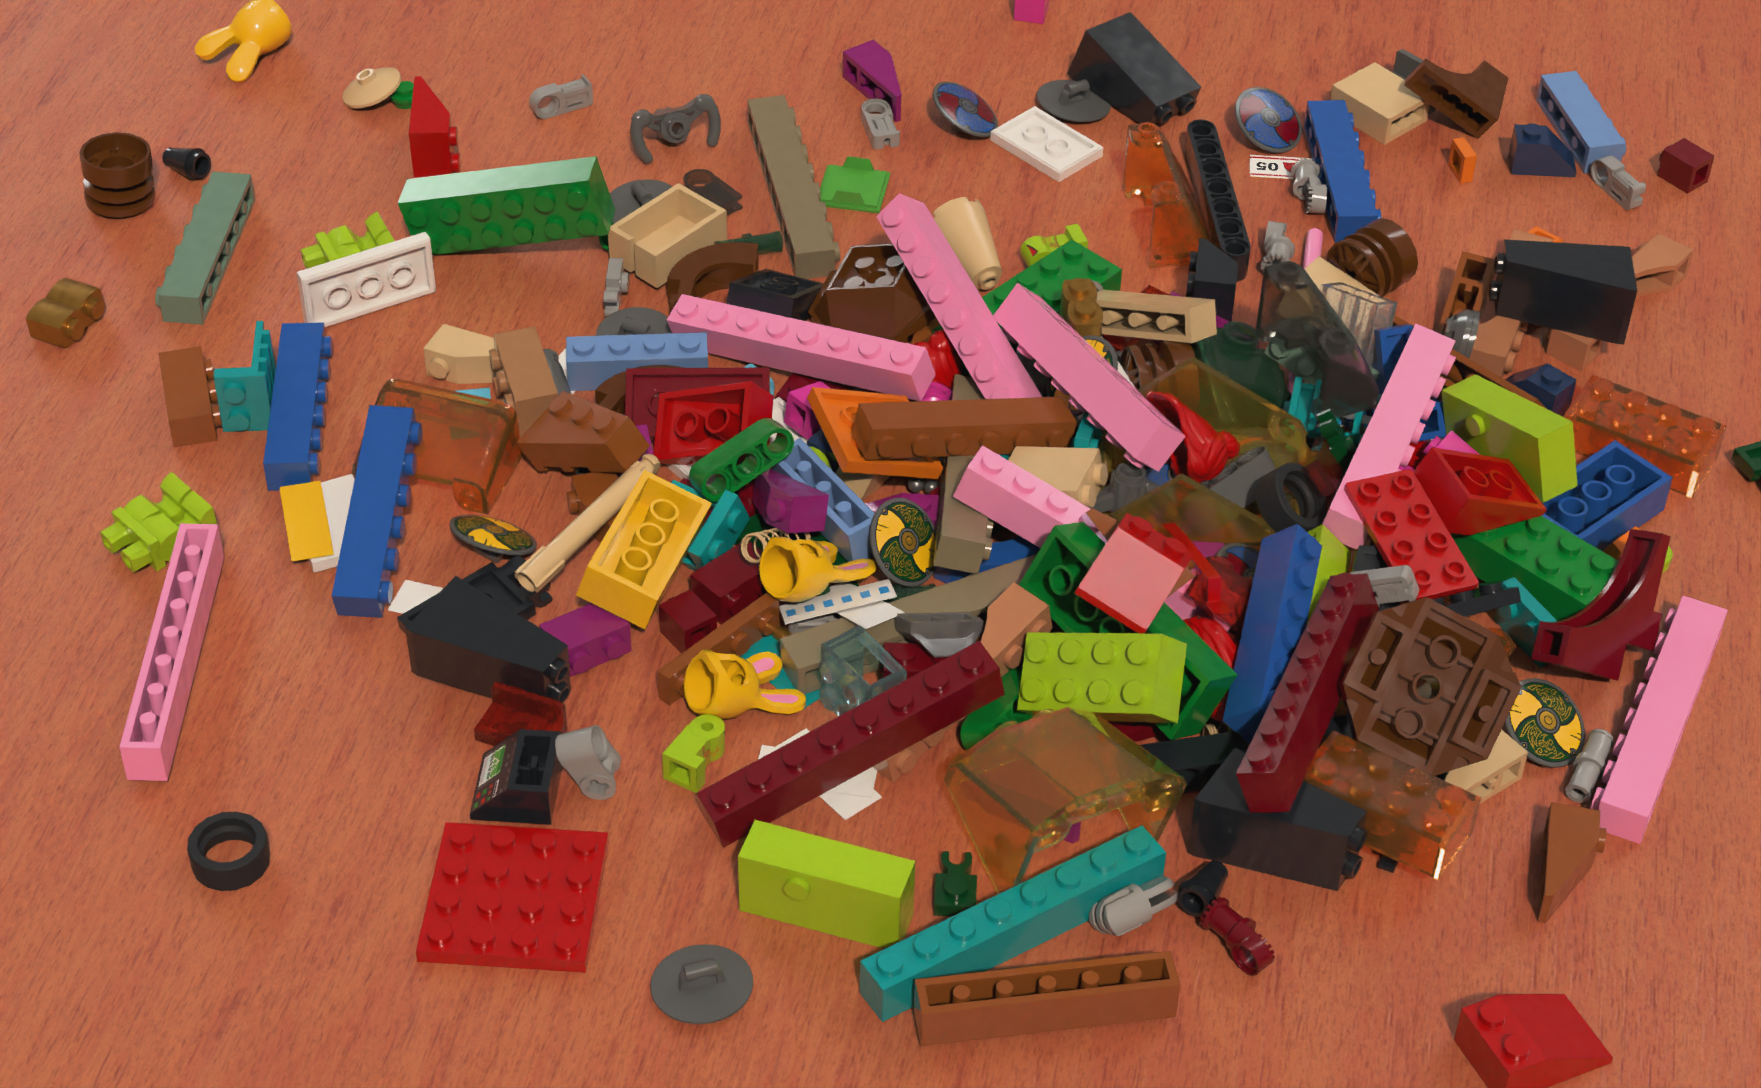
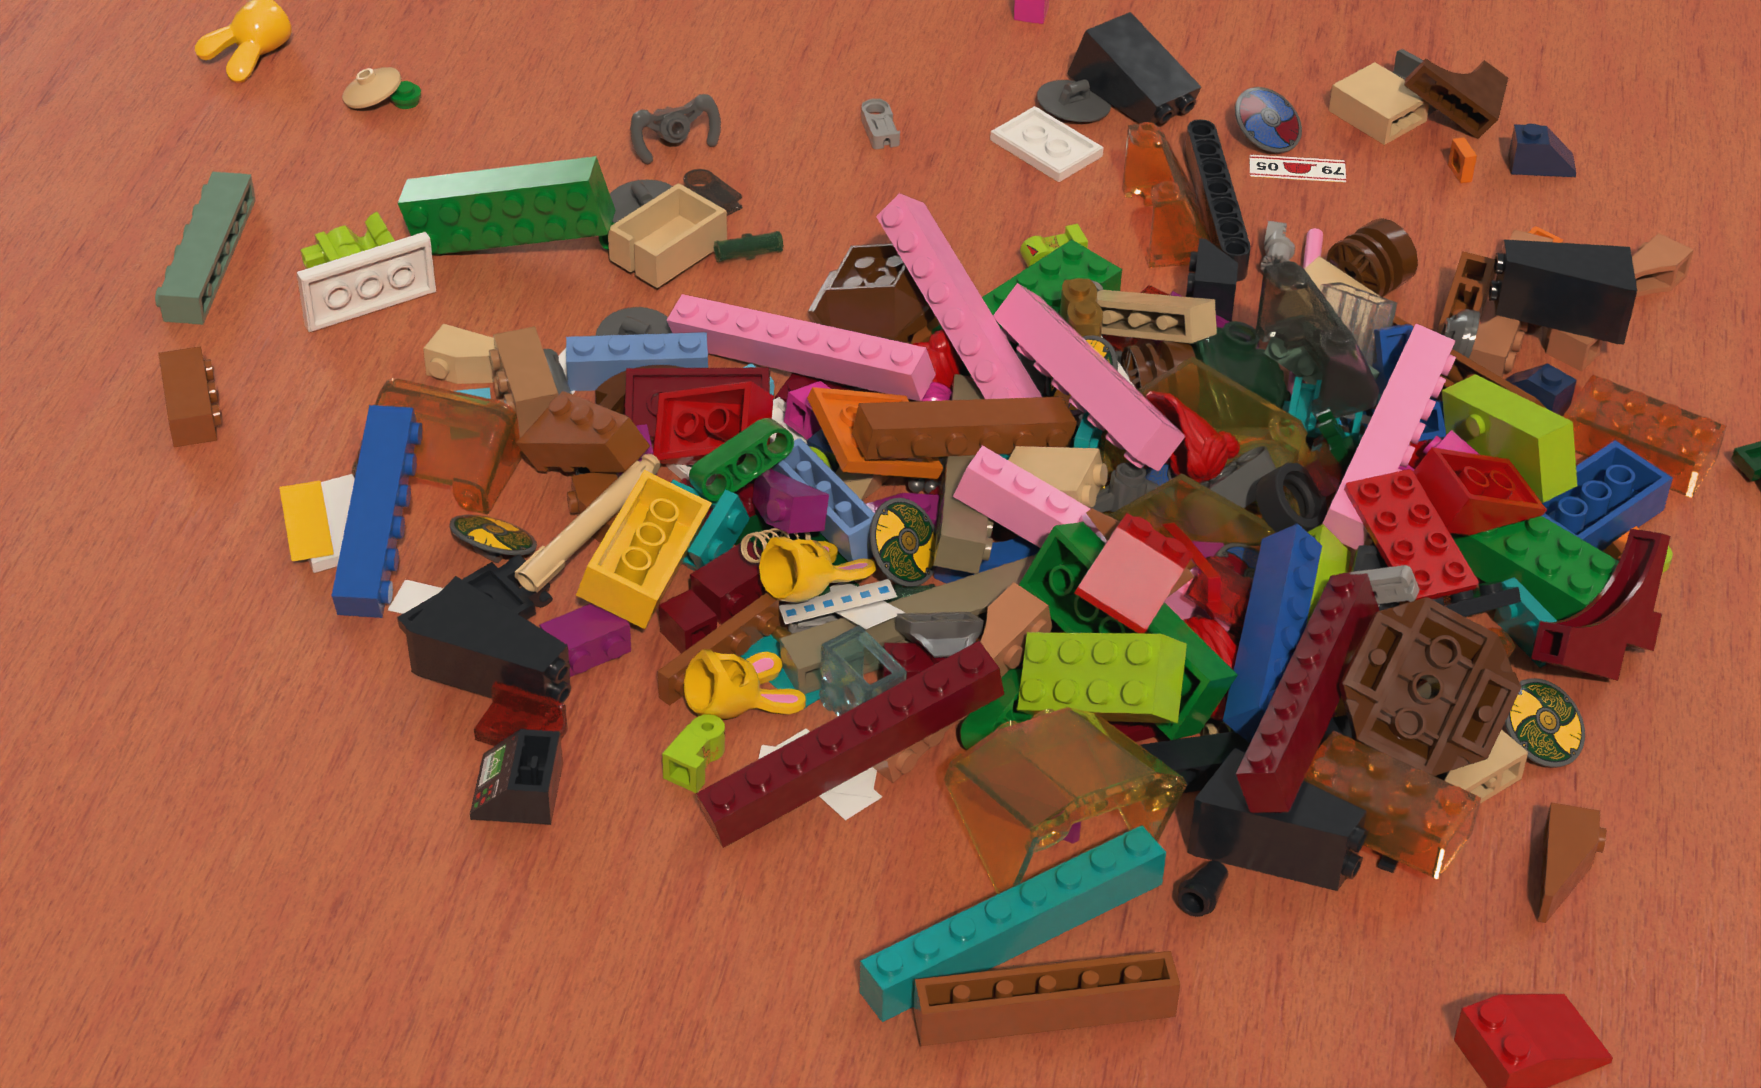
pearl gold brick [26,278,105,348] -> none
reddish brown wheel [79,132,155,218] -> none
lime hips [100,472,217,573] -> none
bright pink brick [119,523,224,781] -> none
black cone [162,147,211,180] -> none
black tyre [187,812,270,891] -> none
teal plate [214,321,276,432] -> none
blue brick [263,322,333,491] -> none
red slope [409,76,461,178] -> none
red plate [416,822,609,973] -> none
light grey piece [529,74,593,119] -> none
light grey piece [555,725,621,800] -> none
light grey plate [603,258,630,316] -> none
dark grey shield [650,944,753,1024] -> none
reddish brown arch [667,242,759,313] -> none
black slope [726,269,824,321] -> none
lime brick [738,820,915,949] -> none
dark tan brick [747,95,840,279] -> none
bright green piece [820,156,891,213] -> none
magenta slope [842,40,902,122] -> none
shield [932,82,998,137] -> none
tan cone [933,197,1002,290] -> none
dark green plate [934,851,977,917] -> none
light grey arm [1089,877,1178,936] -> none
dark red connector [1199,897,1275,976] -> none
light grey connector [1291,158,1327,214] -> none
blue brick [1304,100,1381,243] -> none
medium blue brick [1536,71,1626,174] -> none
light grey pin [1565,729,1614,803] -> none
bright pink brick [1590,596,1728,844] -> none
light grey piece [1591,155,1646,210] -> none
dark red brick [1657,138,1714,194] -> none

